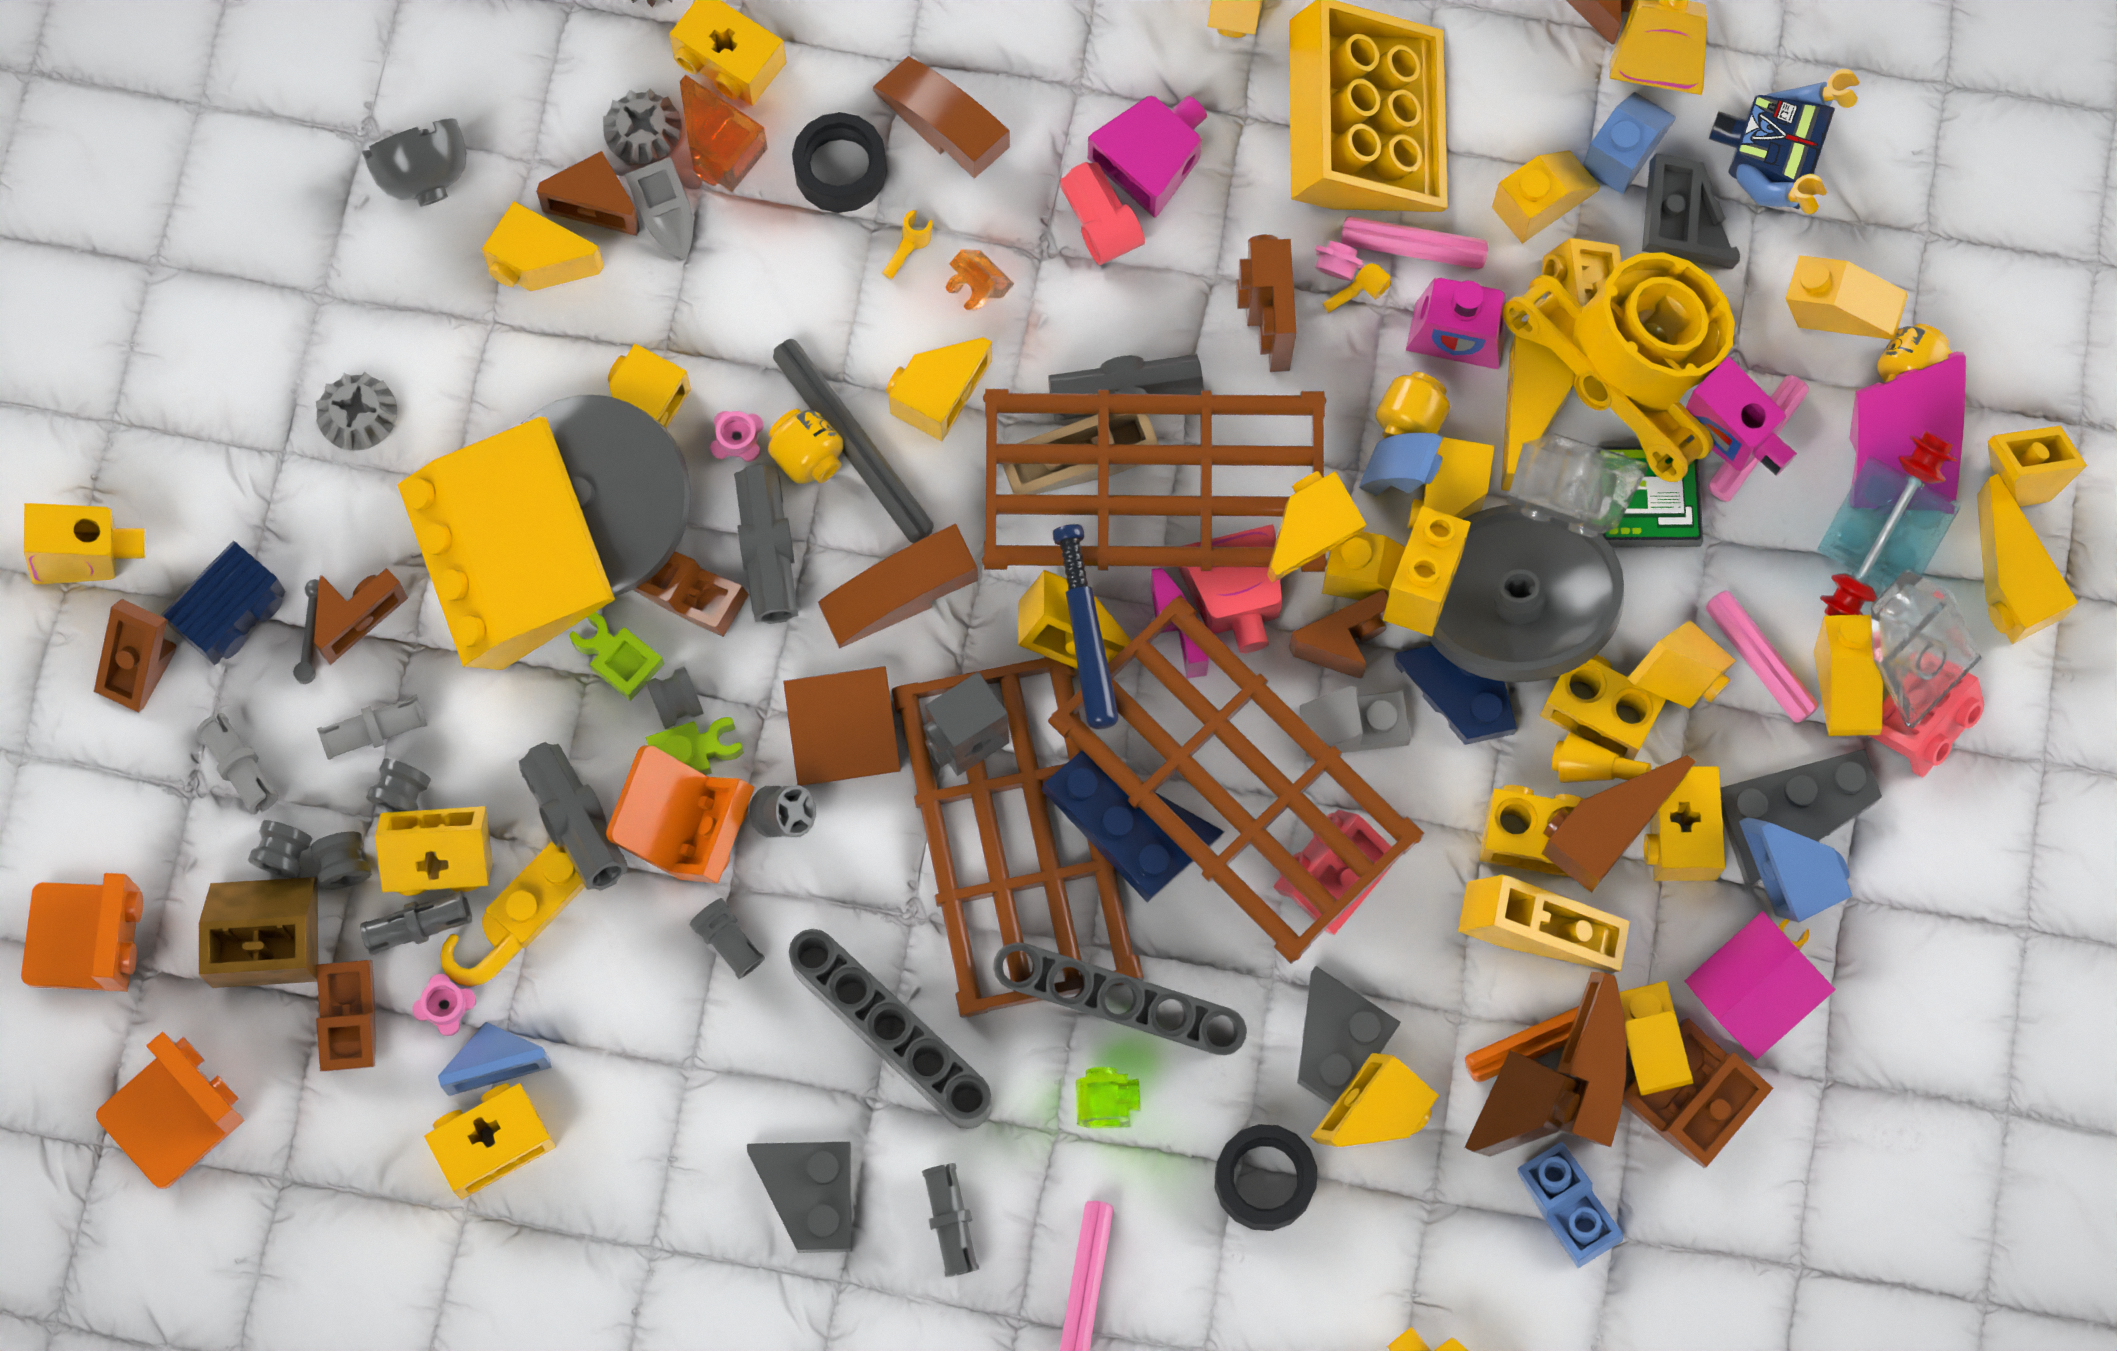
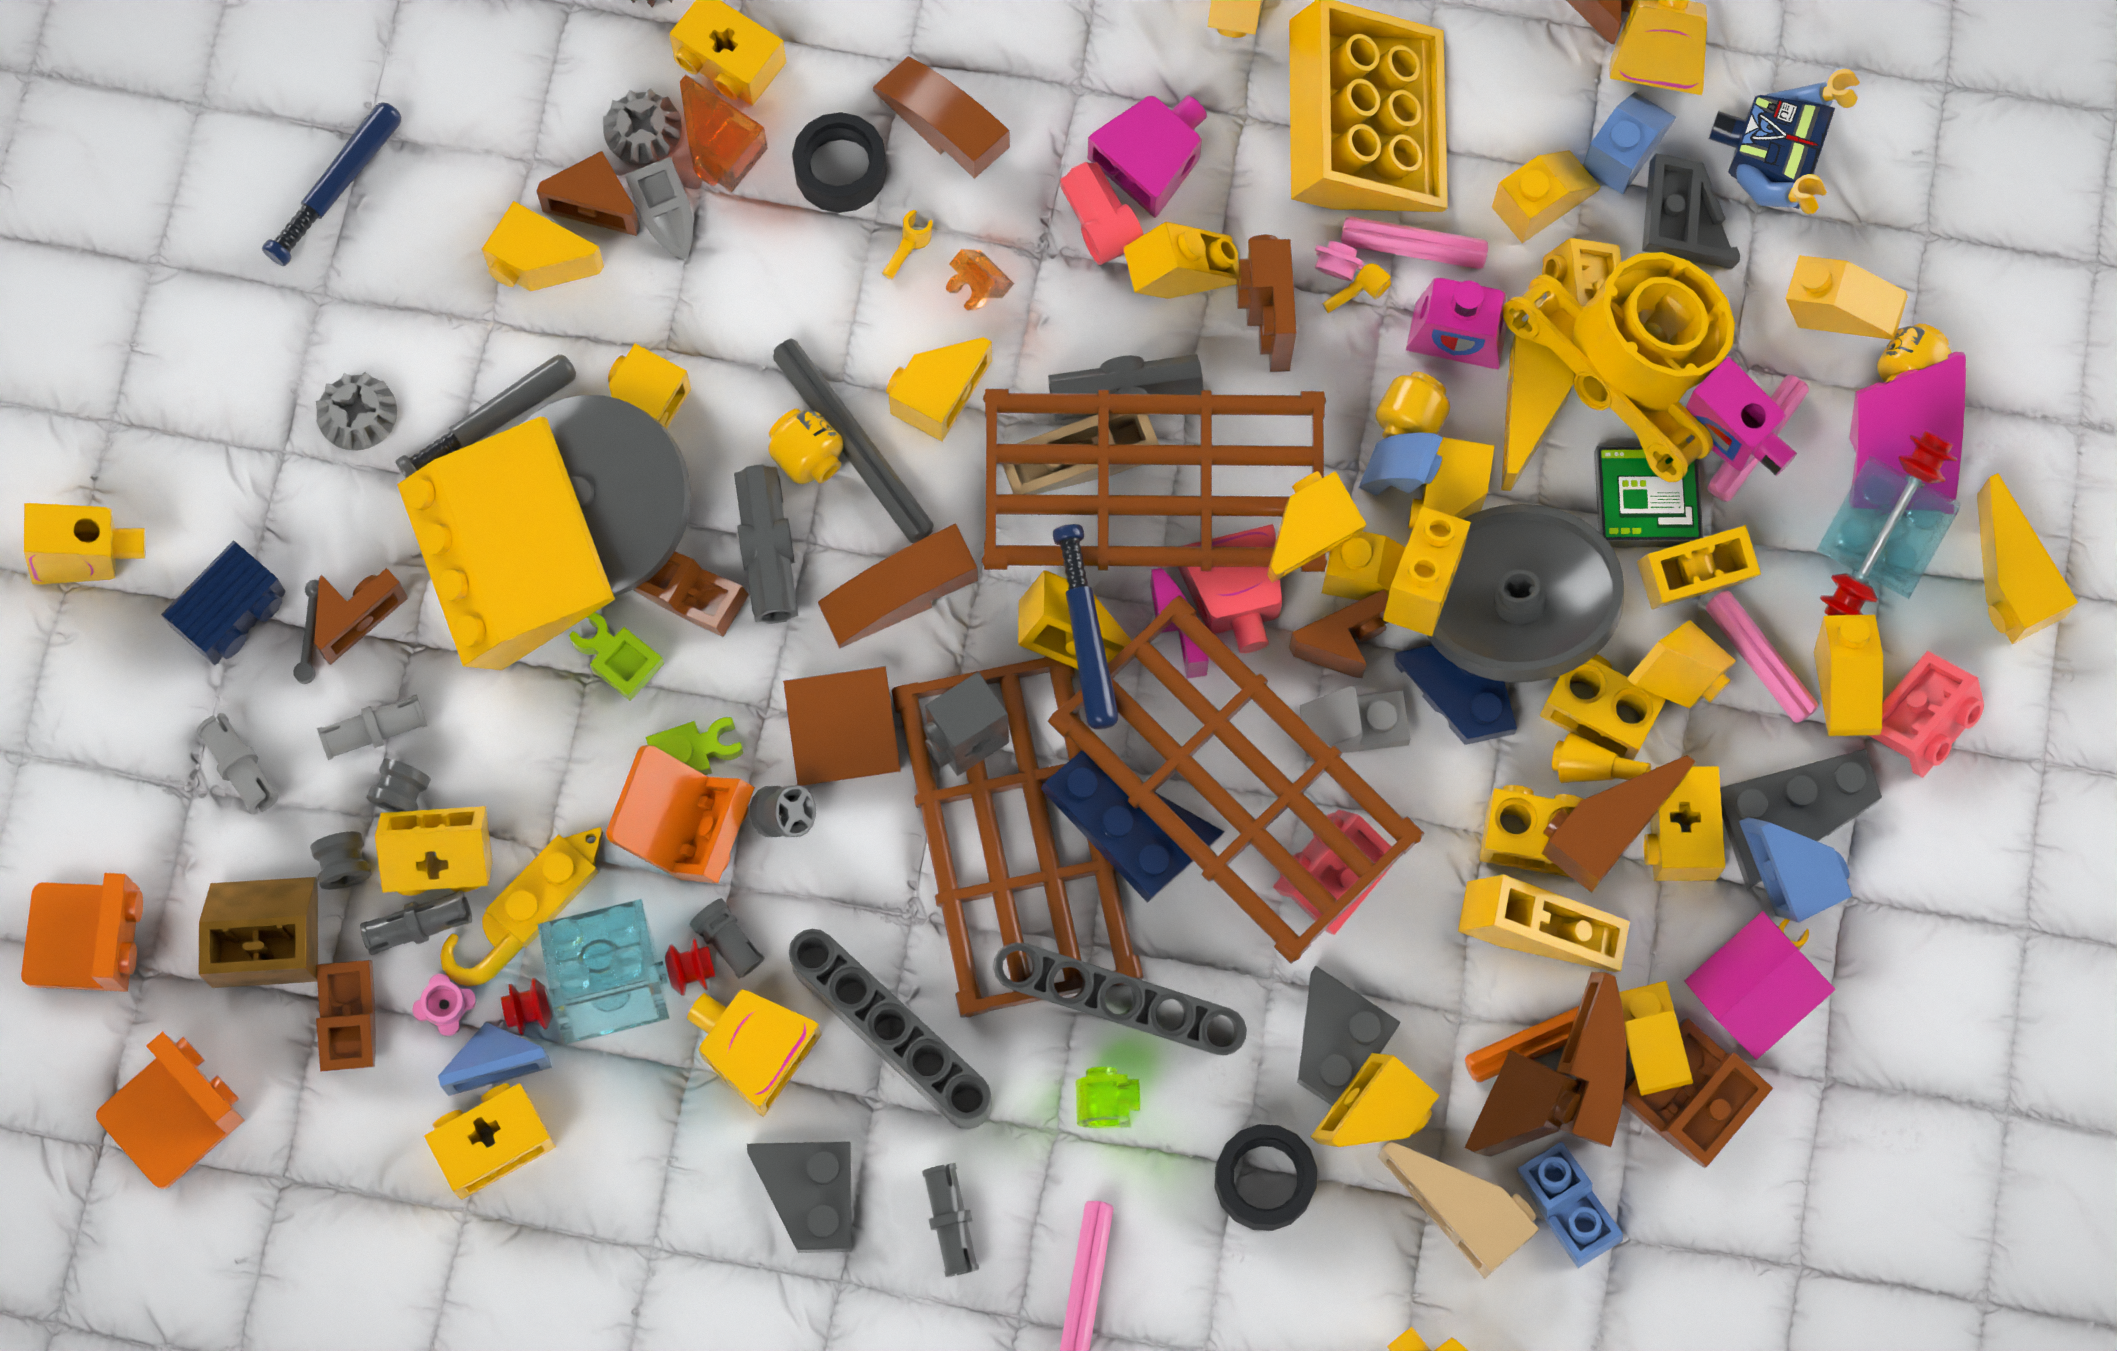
dark orange slope [93,599,177,713] -> none
dark grey wheel [248,820,313,878] -> none
dark grey cylinder [362,118,467,207] -> none
dark grey piece [518,742,628,891] -> none
dark grey wheel [646,666,704,729] -> none
bright pink plate [710,411,764,462] -> none
clear slope [1507,433,1648,537] -> none
clear slope [1871,570,1982,729] -> none
yellow slope [1987,425,2087,507] -> none
none -> dark blue piece [262,102,402,266]
none -> dark grey piece [395,355,576,478]
none -> clear light blue brick [501,899,716,1045]
none -> yellow torso [687,989,822,1117]
none -> yellow slope [1123,222,1239,299]
none -> tan slope [1378,1141,1539,1279]
none -> yellow brick [1637,525,1761,610]

